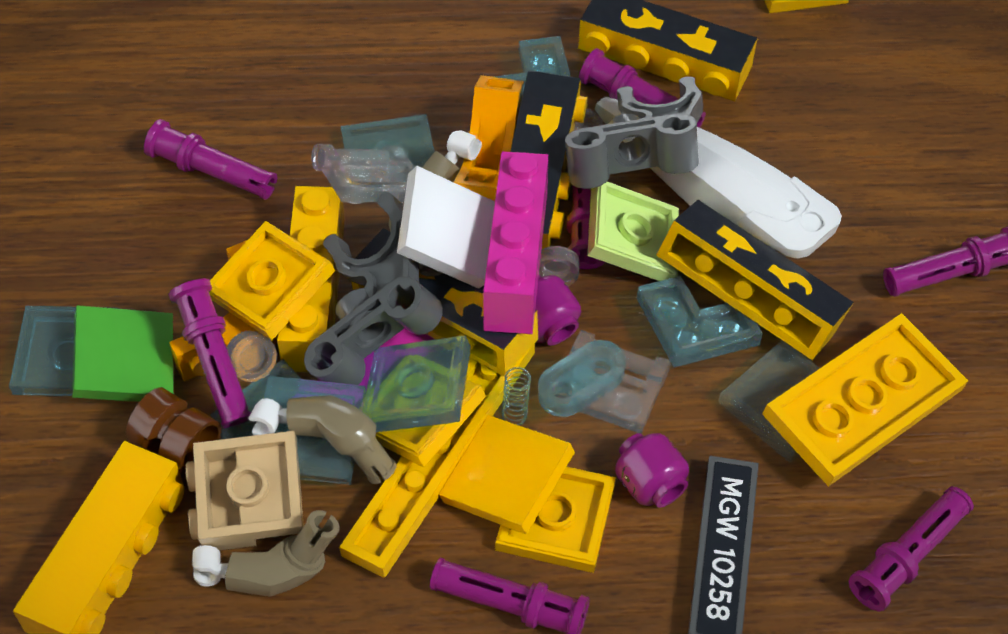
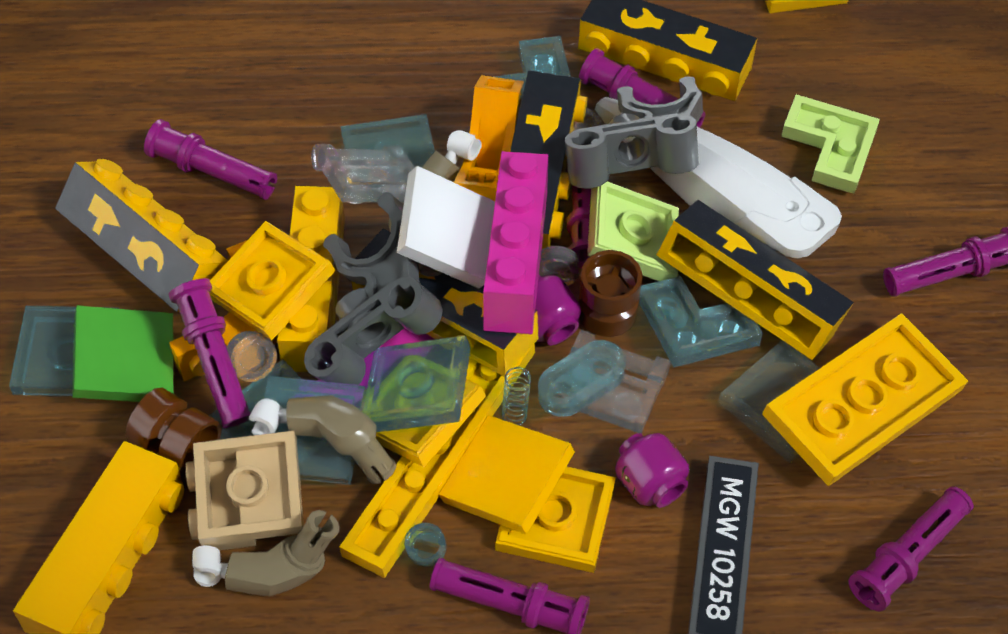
none -> brick [55,159,228,312]
none -> clear light blue hinge [404,523,447,567]
none -> reddish brown wheel [579,250,642,337]
none -> yellowish green plate [781,95,880,194]

